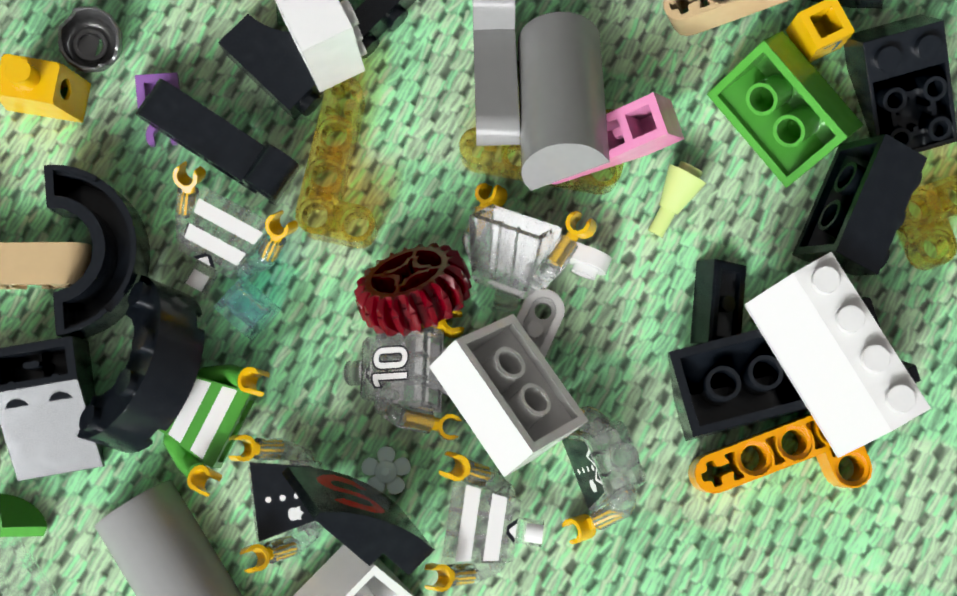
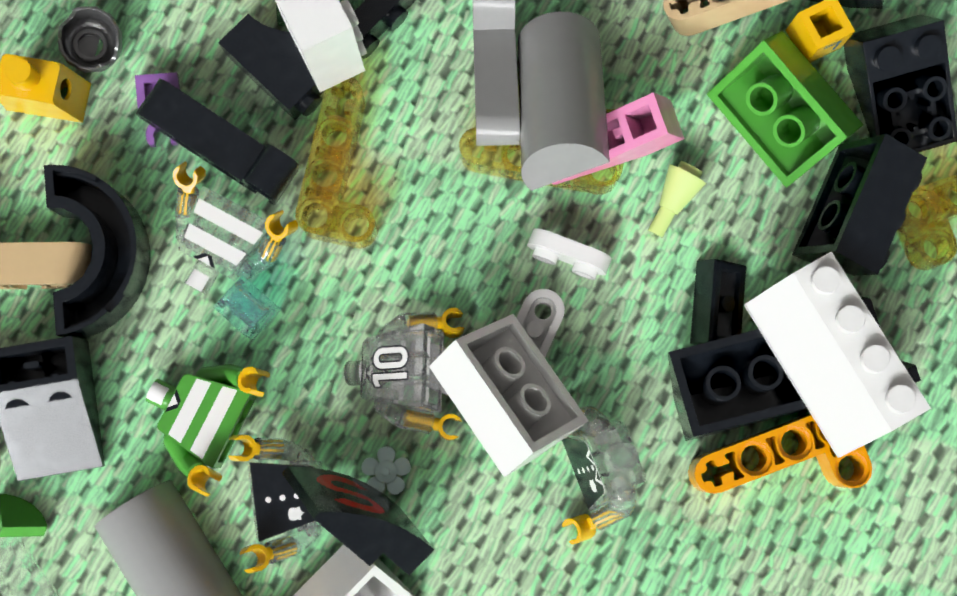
black brick [77,275,205,453] -> none
dark red gear [354,243,472,337] -> none
torso [424,451,544,592] -> none
clear torso [462,183,597,312] -> none

